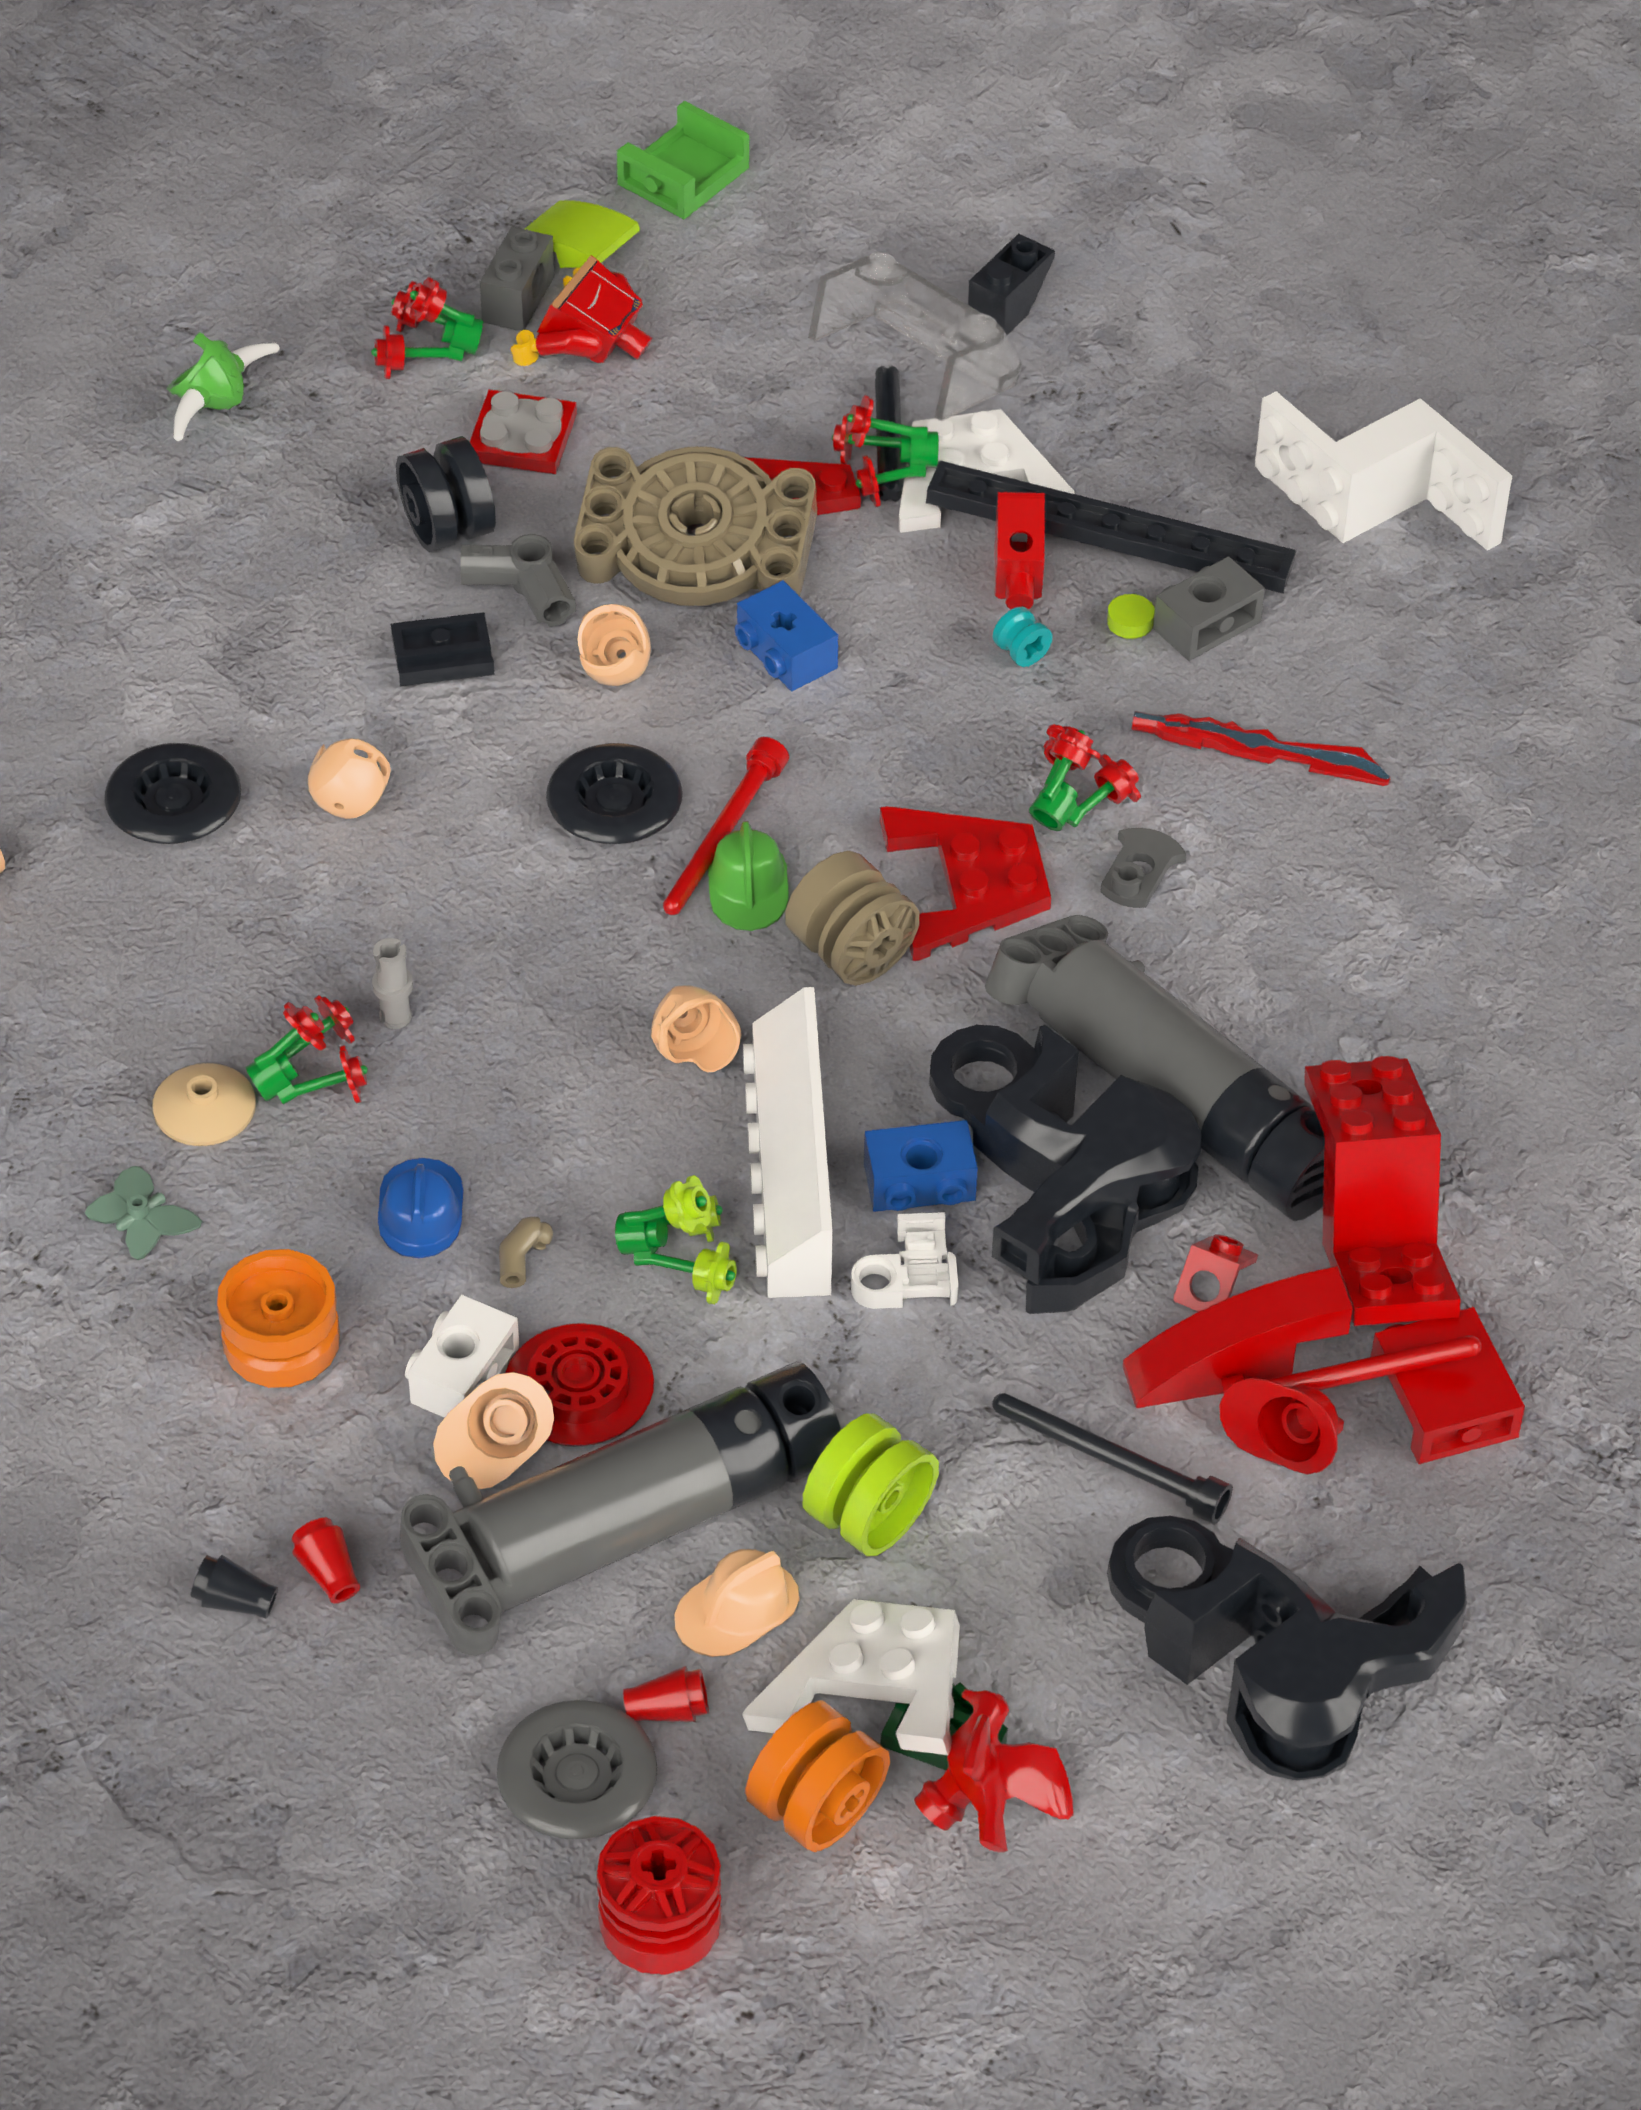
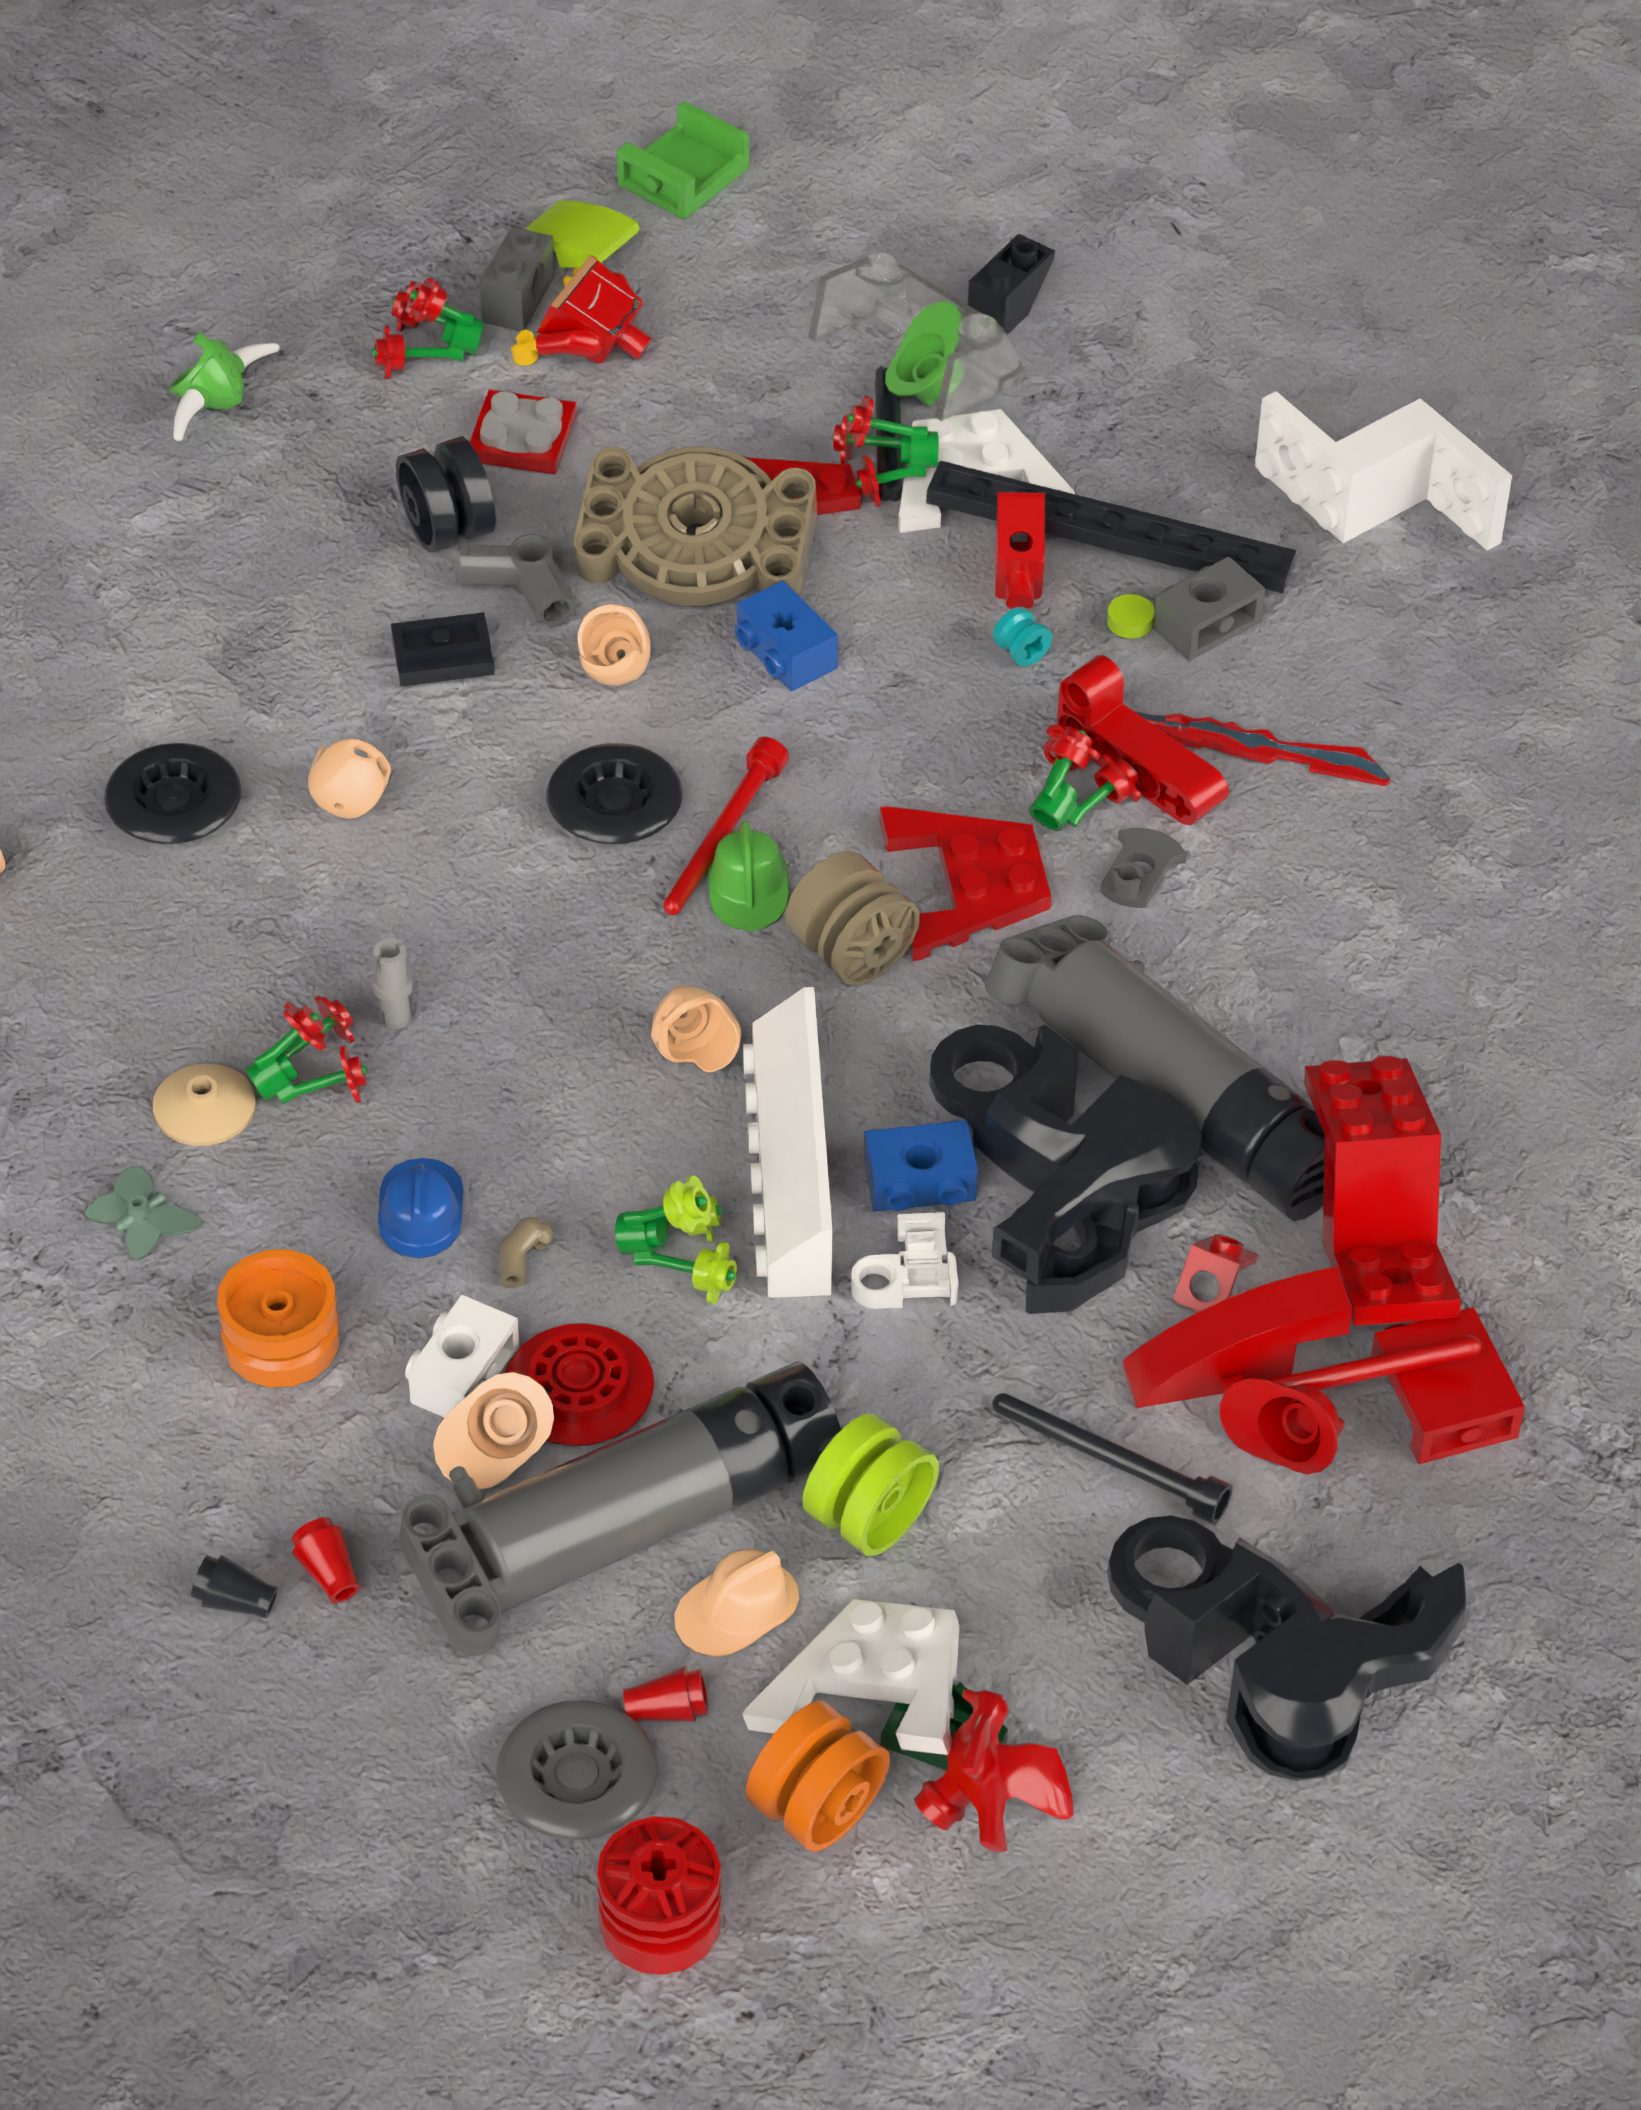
none -> bright green piece [885,301,963,406]
none -> red beam [1057,655,1229,825]

